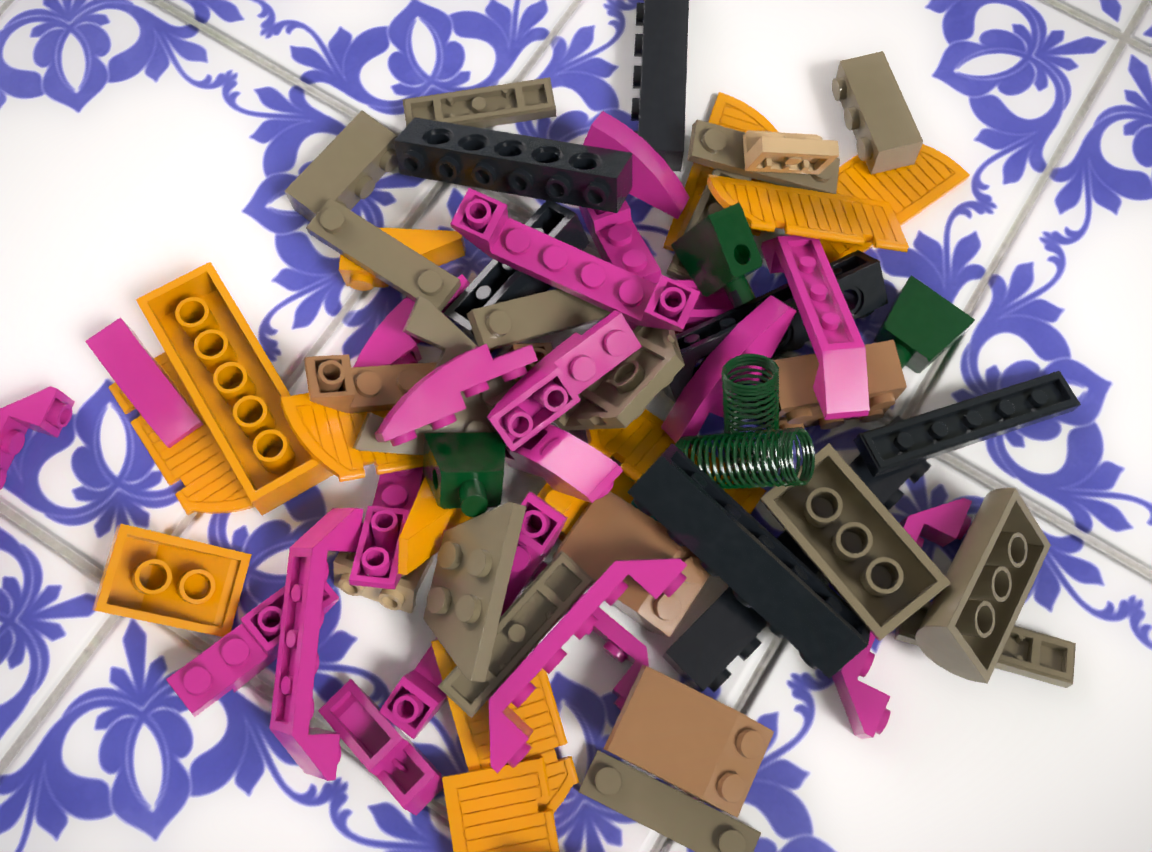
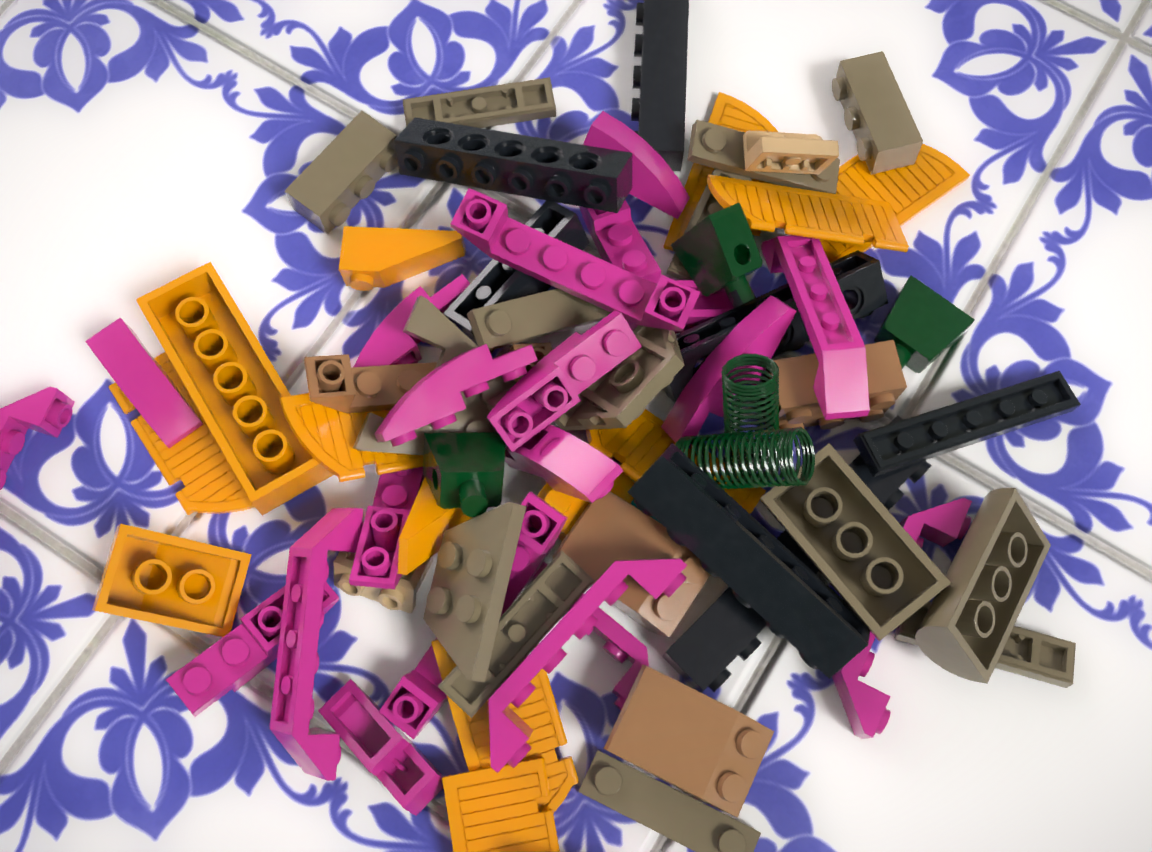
dark tan plate [306,198,461,311] -> none

